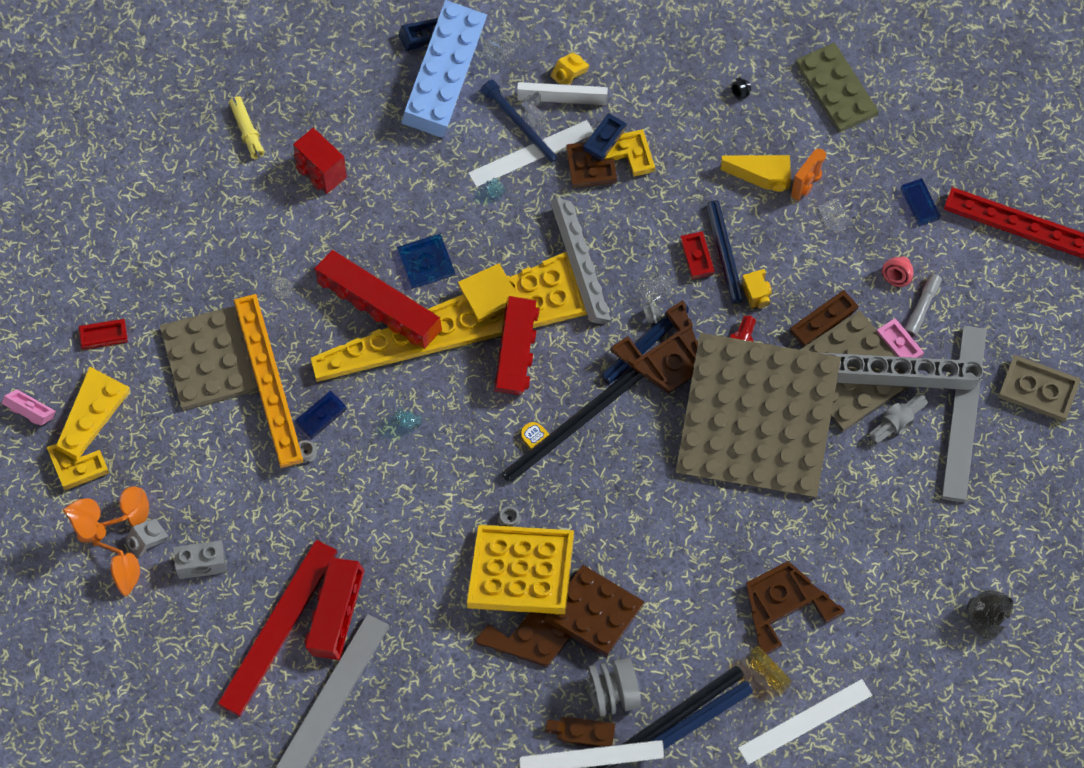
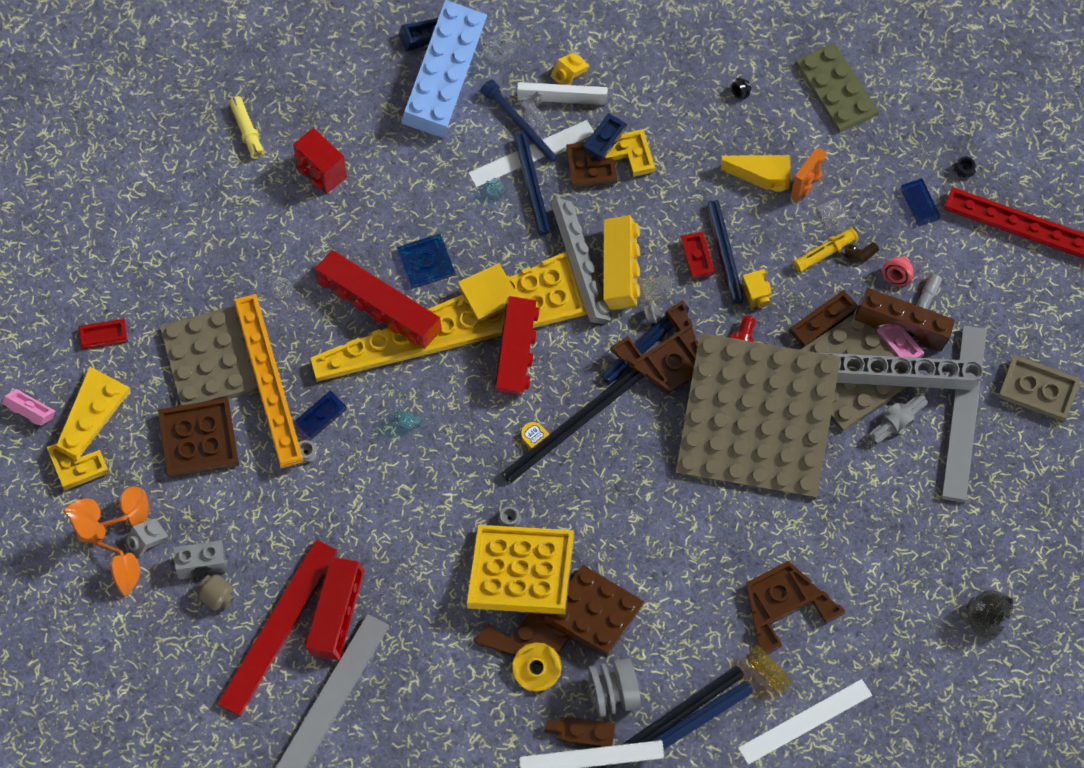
none -> reddish brown plate [158,398,239,478]
none -> dark tan head [197,574,234,610]
none -> yellow tile [512,642,562,692]
none -> dark blue axle [515,133,550,236]
none -> yellow brick [603,215,640,310]
none -> yellow pin [793,227,858,273]
none -> dark brown arm [845,242,879,262]
none -> reddish brown arch [854,287,955,351]
none -> black plate [954,156,976,178]

